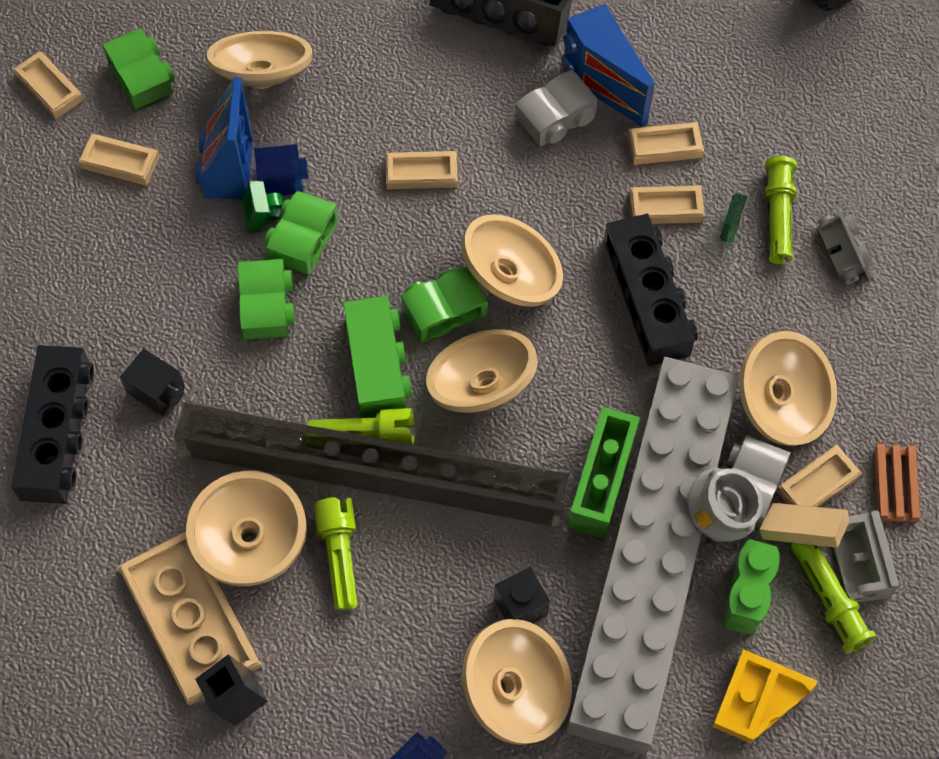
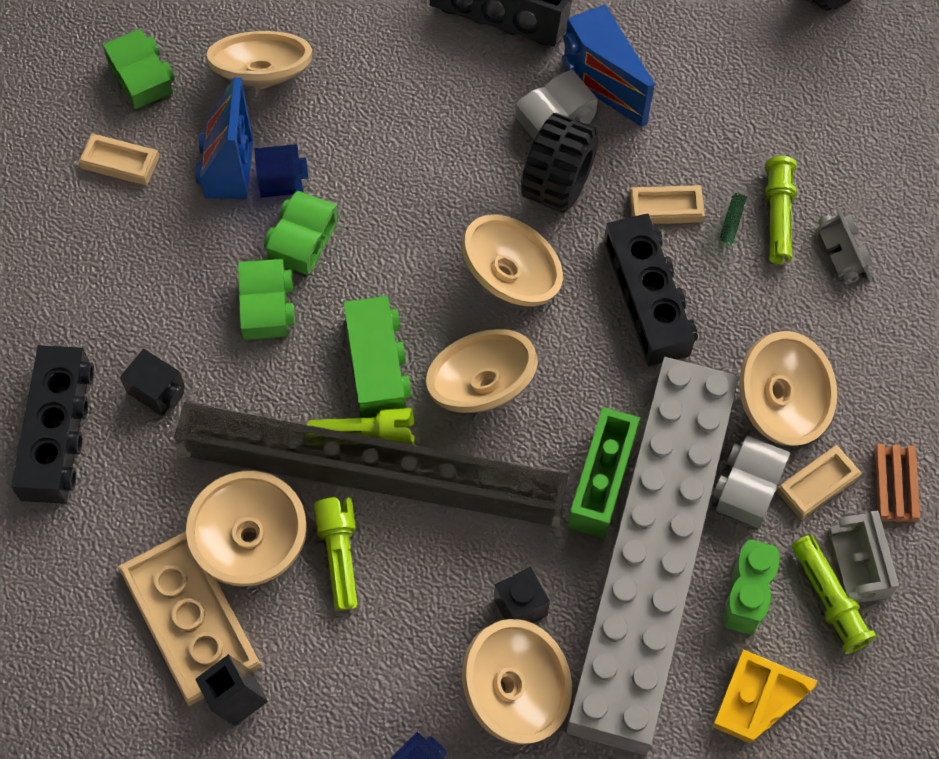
tan tile [12,51,84,120] -> none
green tile [241,181,283,232] -> none
tan tile [386,151,458,190] -> none
bright green brick [401,267,488,343] -> none
tan tile [628,122,704,165] -> none
light grey hat [687,467,763,542] -> none
tan tile [759,503,850,548] -> none
none -> black tyre [521,112,598,213]

